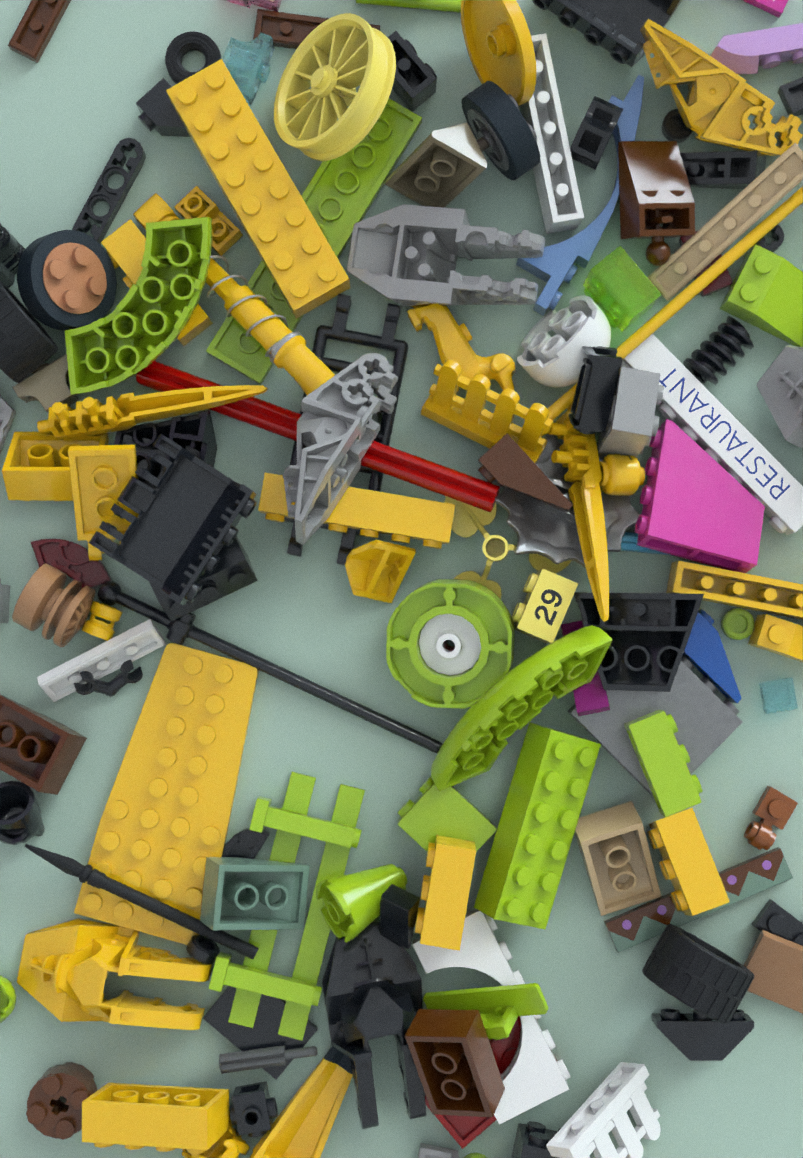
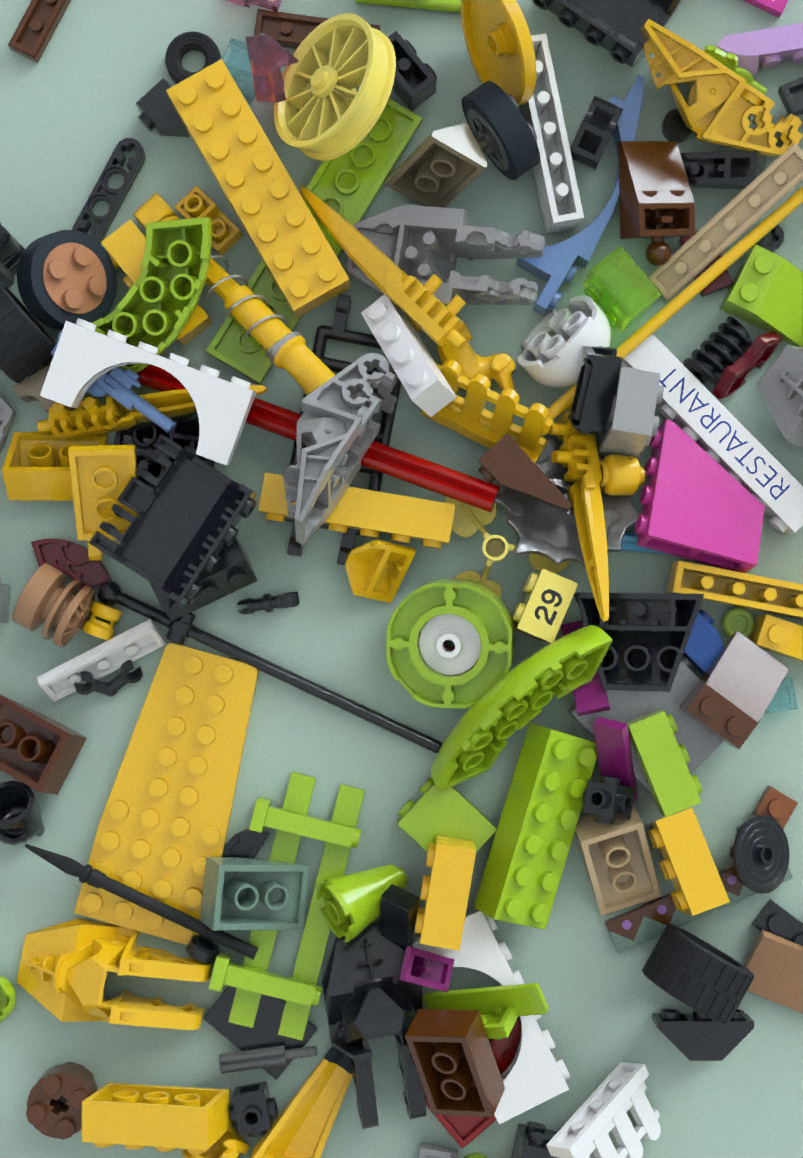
none -> white arch [40,318,256,465]
none -> medium blue piece [51,331,176,434]
none -> black piece [237,591,300,615]
none -> clear pink slope [245,35,298,103]
none -> yellow piece [300,185,467,350]
none -> white brick [361,294,457,417]
none -> magenta slope [398,946,455,992]
none -> black brick [583,776,635,824]
none -> magenta tile [593,717,638,804]
none -> slope [679,631,789,749]
none -> lime animal [703,45,767,95]
none -> dark red tile [712,331,782,399]
none -> black shield [730,815,789,894]

